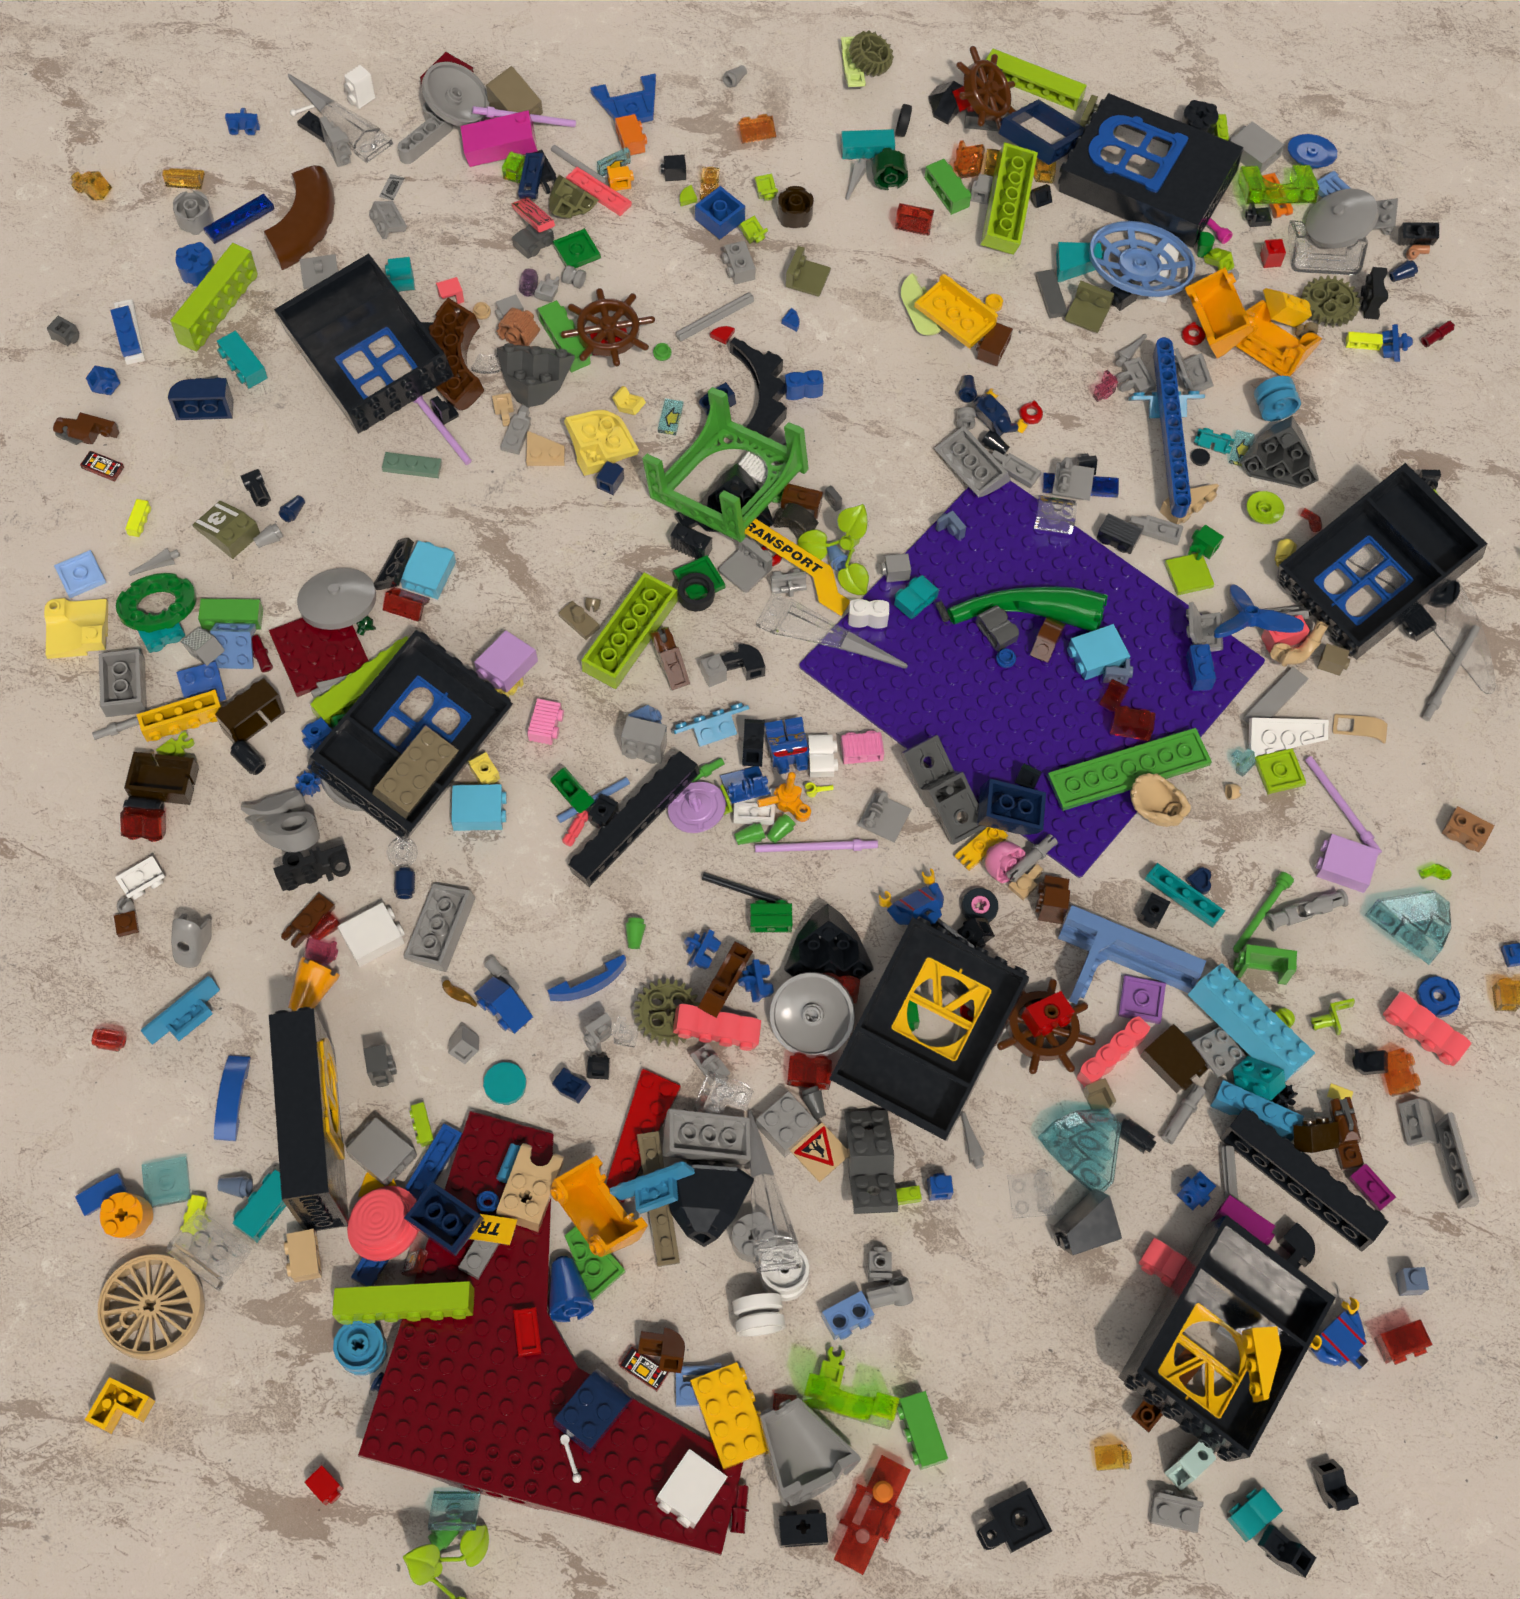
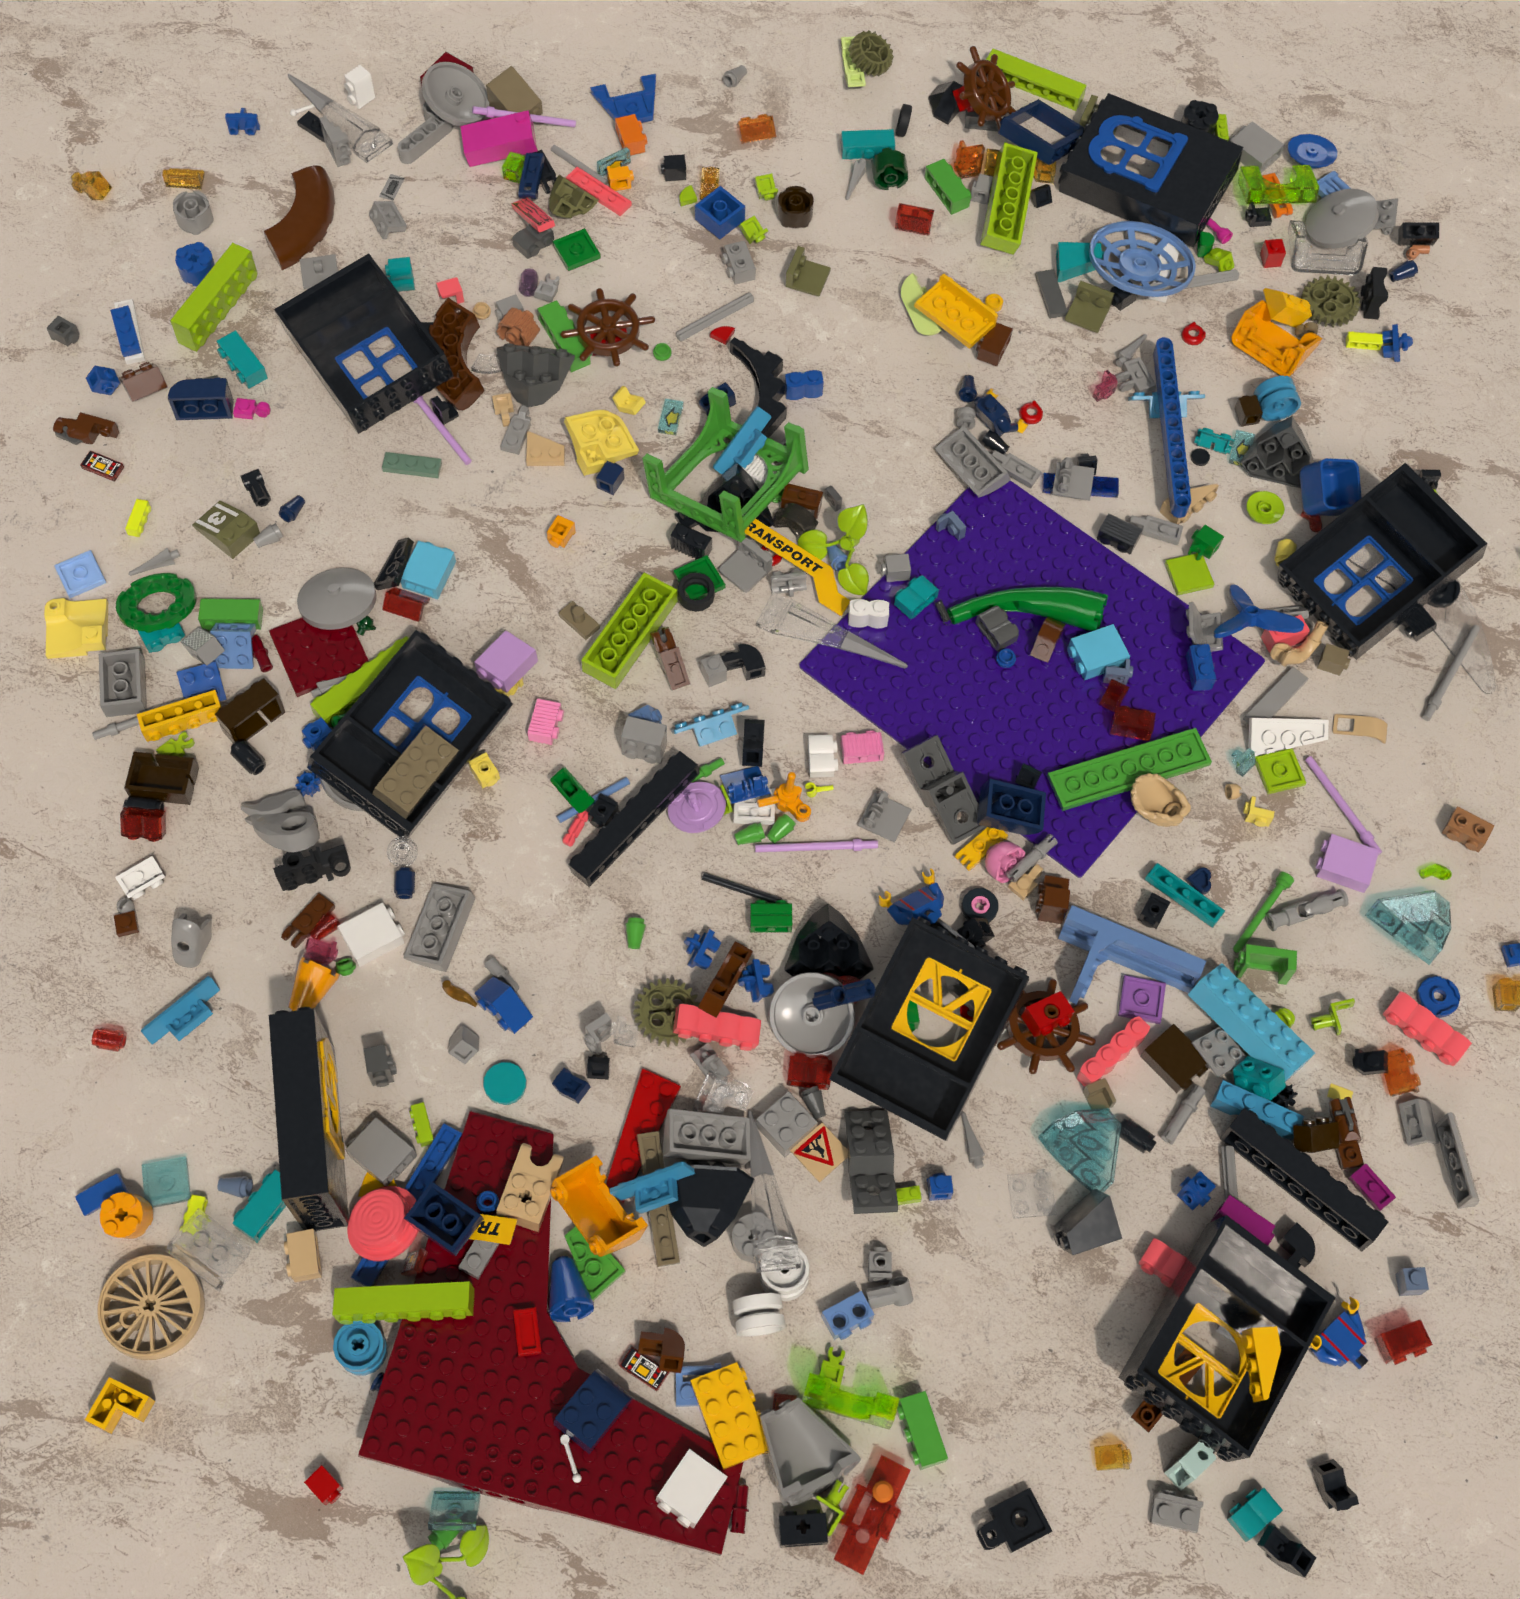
clear blue plate [203,193,275,244] -> none
blue slope [214,1056,251,1141] -> none
medium azure brick [451,784,507,831] -> none
dark azure piece [497,1143,521,1183] -> none
blue slope [547,955,626,1001] -> none
light grey wheel [562,265,586,289] -> none
dark tan hinge [585,598,601,612] -> none
blue hips [764,717,809,774] -> none
blue tile [781,308,800,332] -> none
clear slope [1034,495,1077,534] -> none
light grey bracket [1174,348,1214,392] -> none
light orange windscreen [1185,267,1256,359] -> none
dark red axle [1421,321,1455,348] -> none
none -> reddish brown slope [119,362,167,402]
none -> dark pink plate [233,398,271,420]
none -> bright green plate [335,958,356,976]
none -> light orange brick [547,515,576,548]
none -> dark azure bracket [713,406,771,475]
none -> dark blue piece [812,979,876,1011]
none -> lime bracket [815,1479,849,1537]
none -> dark brown brick [1234,395,1263,427]
none -> light yellow bracket [1243,796,1275,827]
none -> blue piece [1300,458,1362,516]

